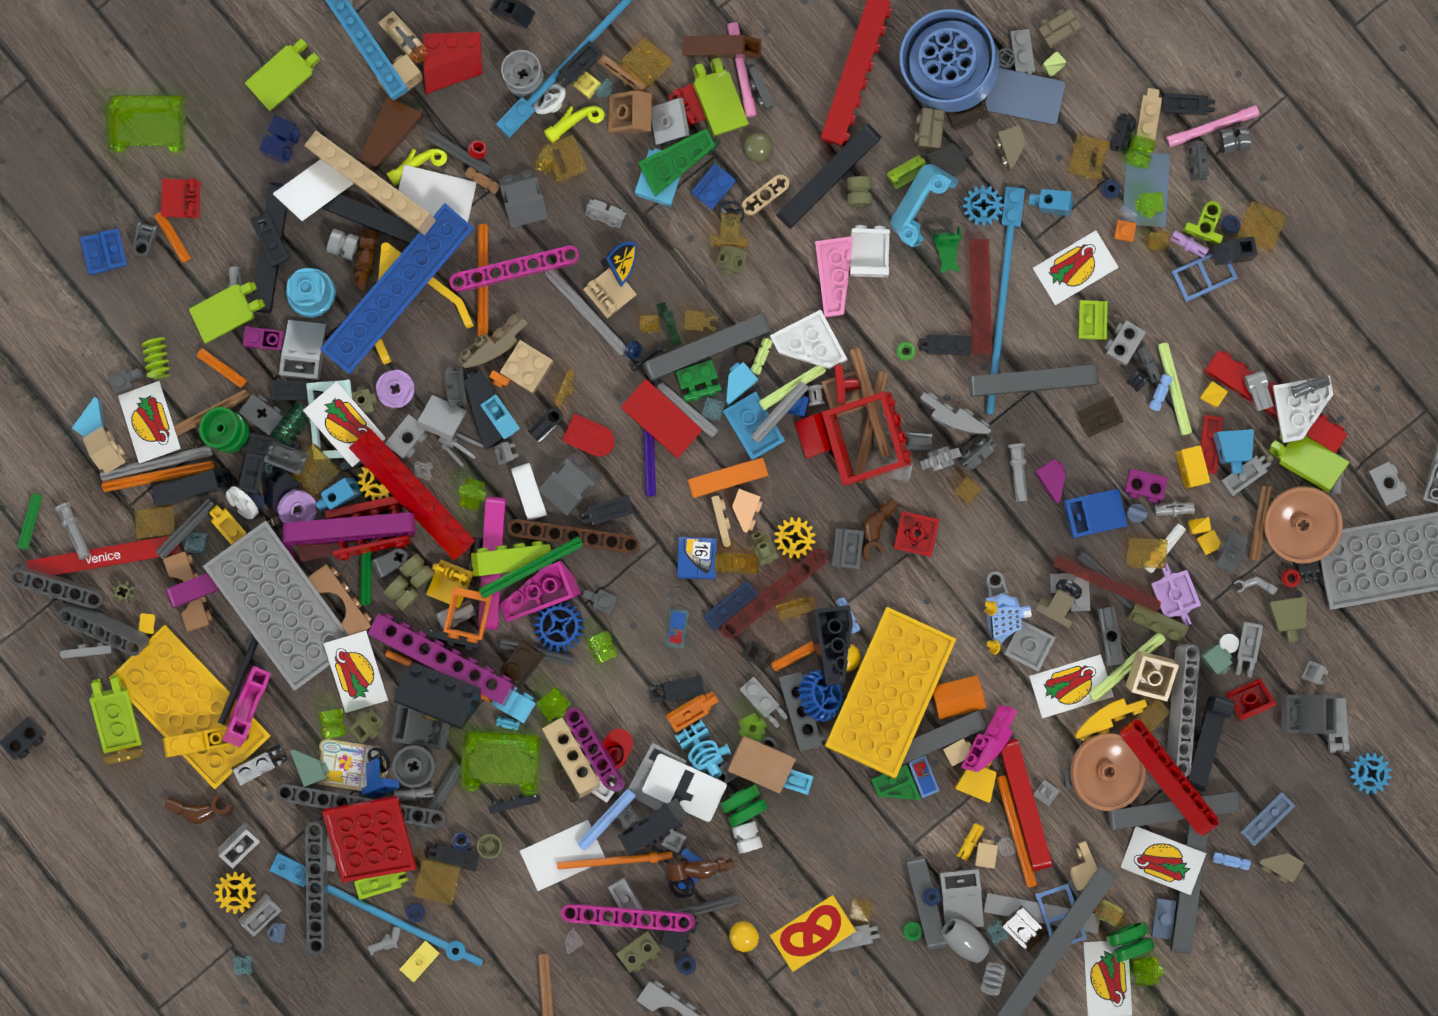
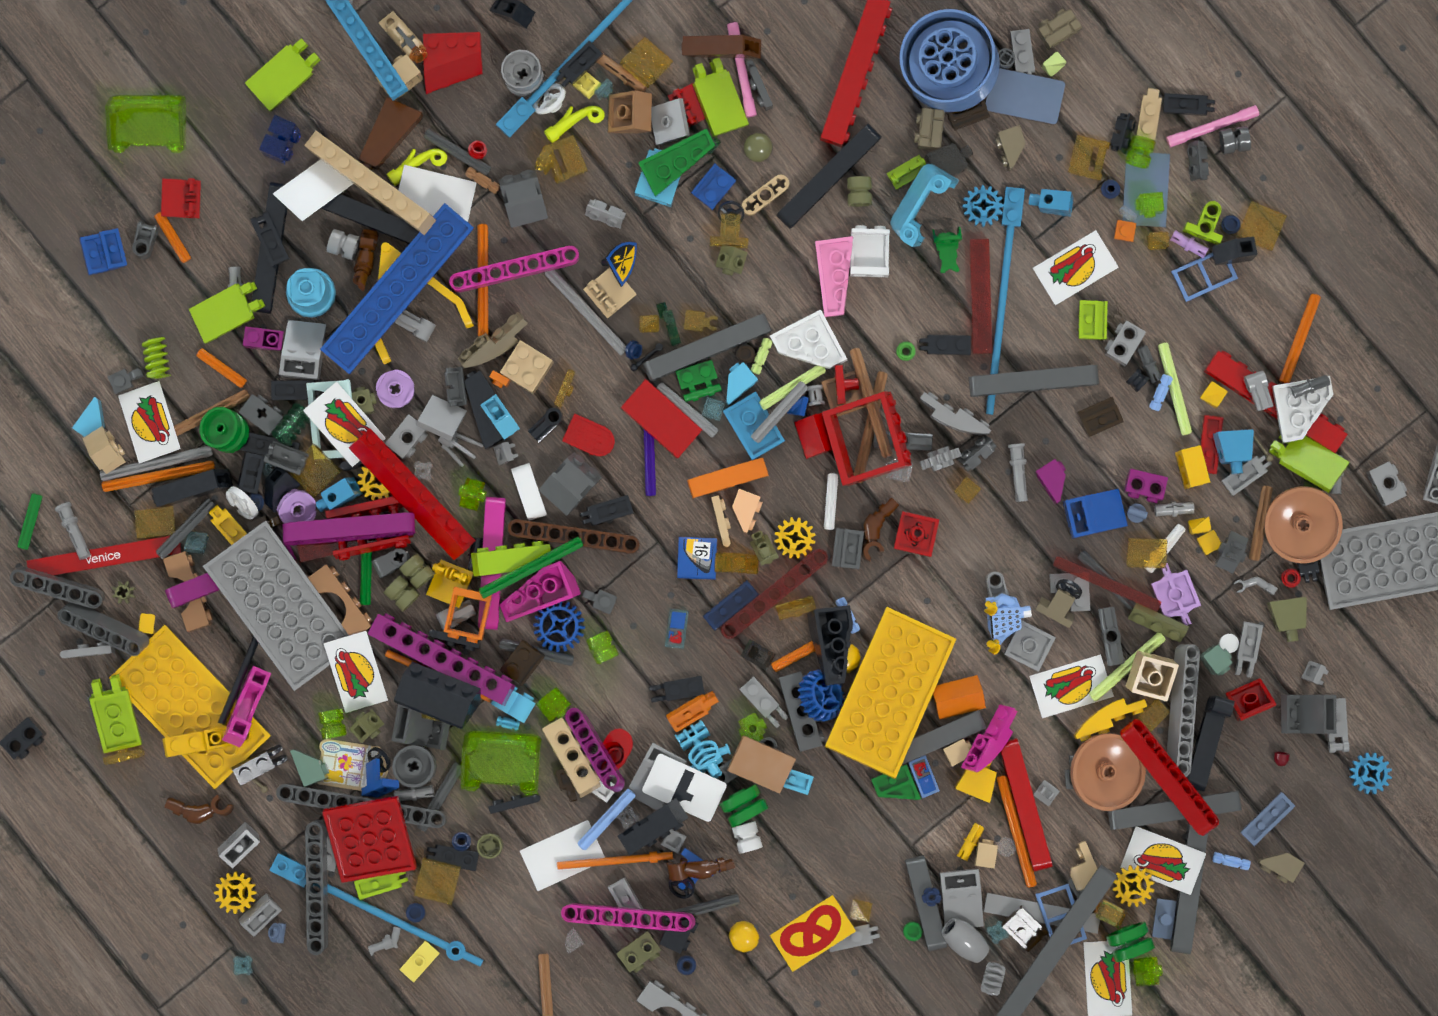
none -> light grey piece [395,310,436,342]
none -> white axle [824,473,838,530]
none -> yellow gear [1113,865,1155,907]
none -> dark red hinge [1274,752,1290,766]
none -> orange axle [1279,294,1321,384]

